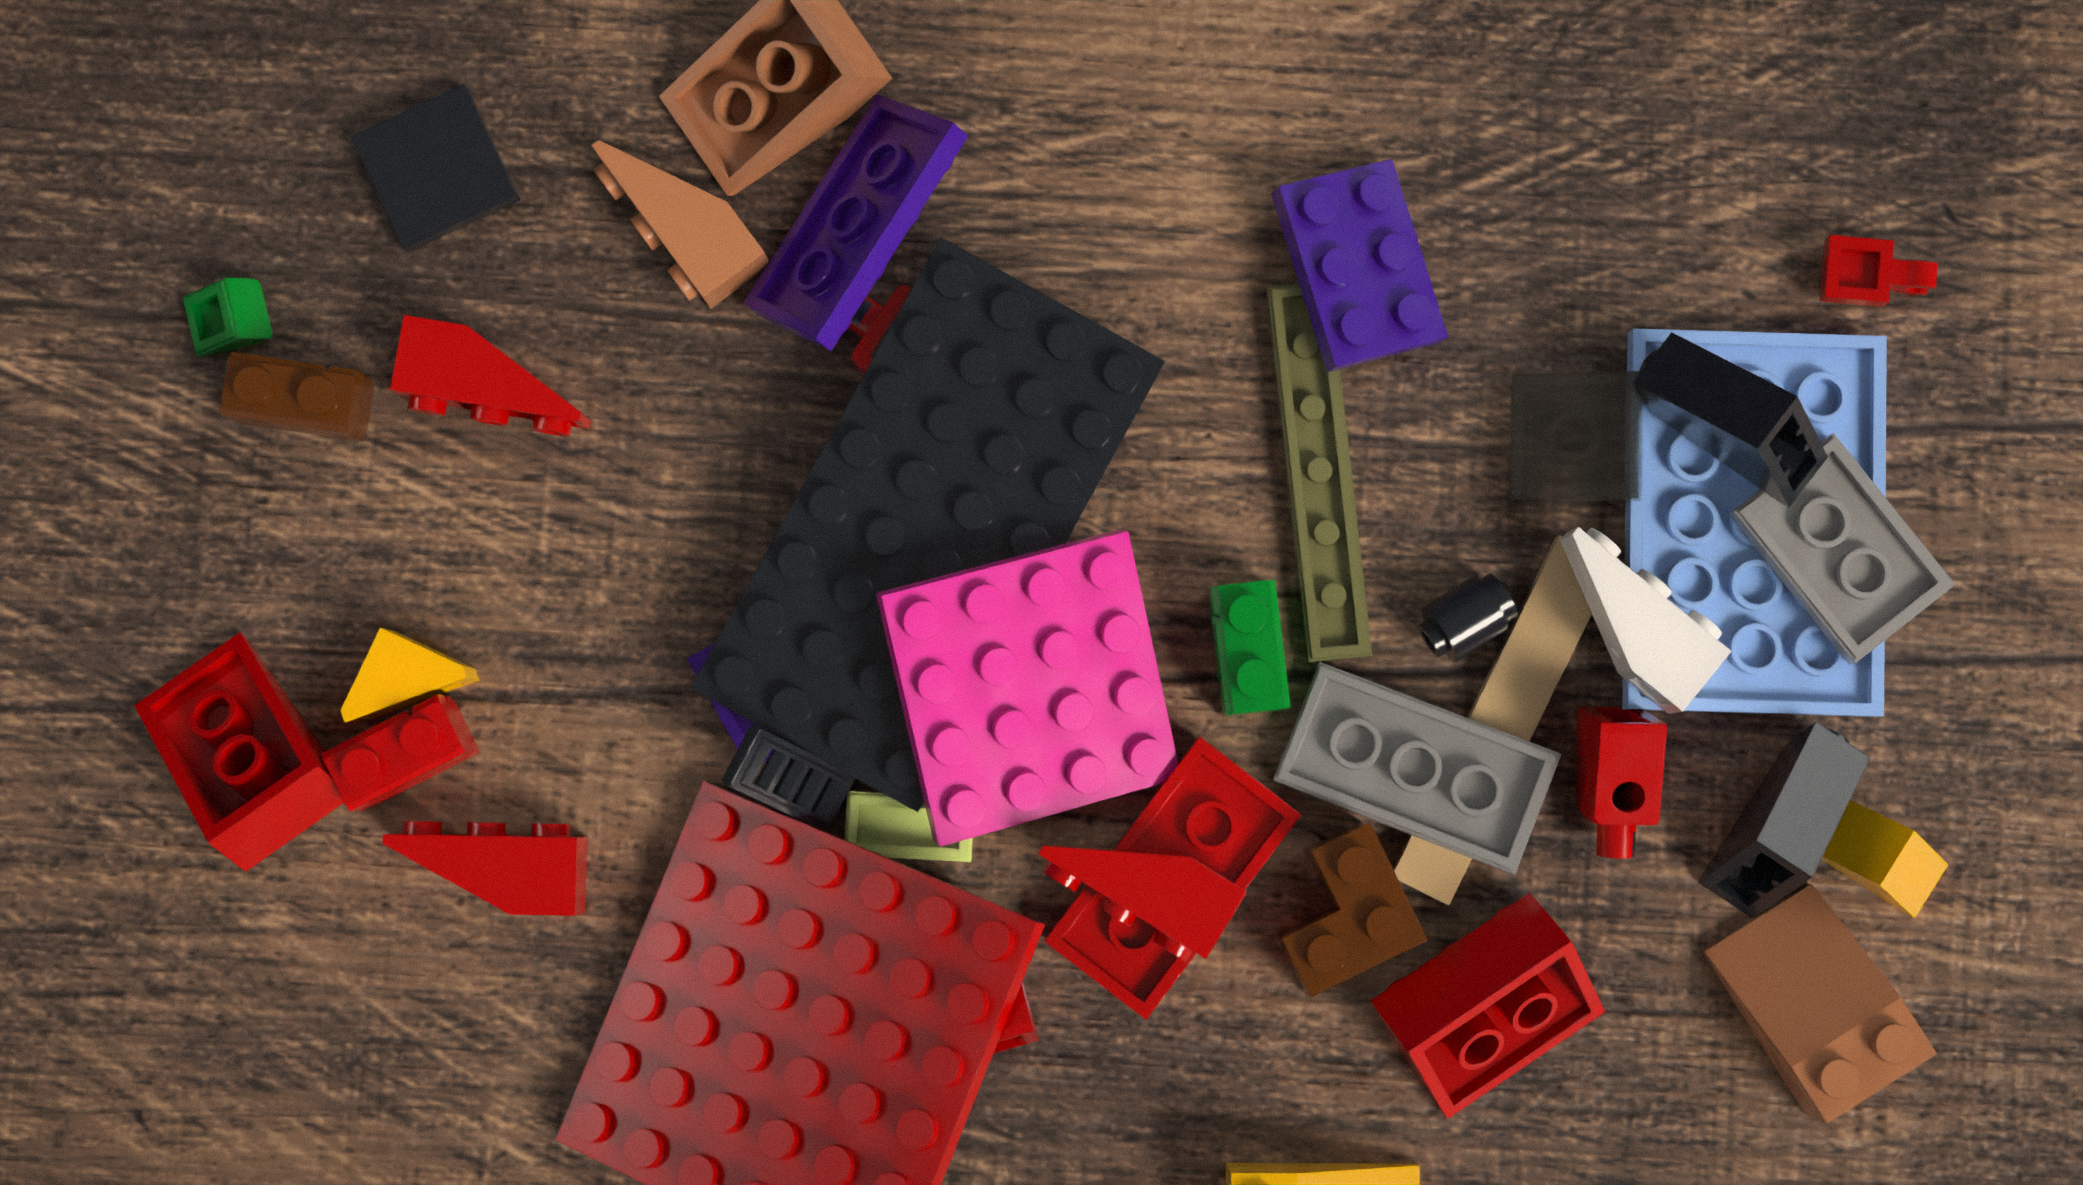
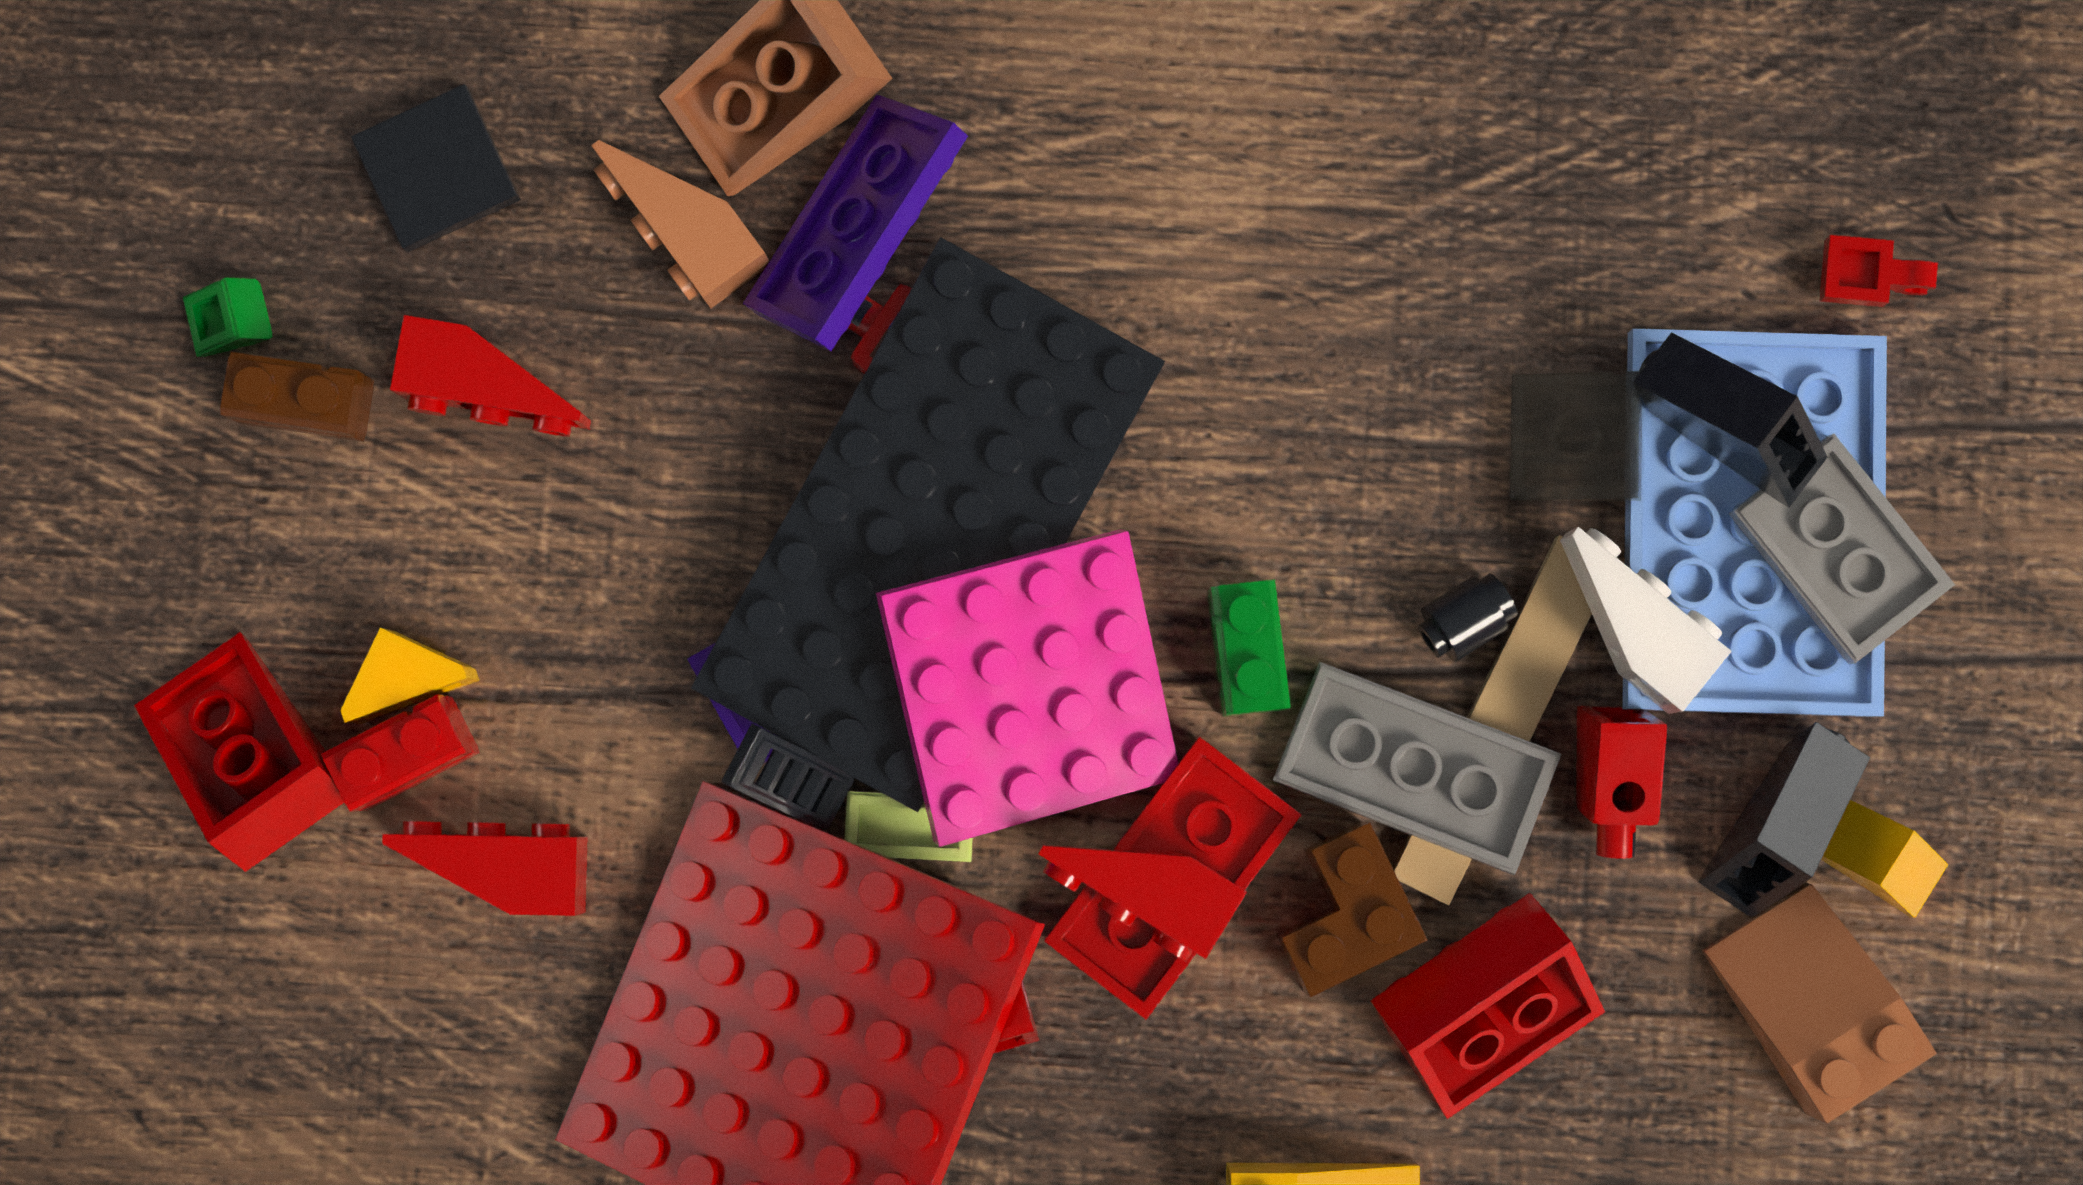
olive tile [1266,284,1372,663] -> none
dark purple plate [1271,159,1448,373] -> none

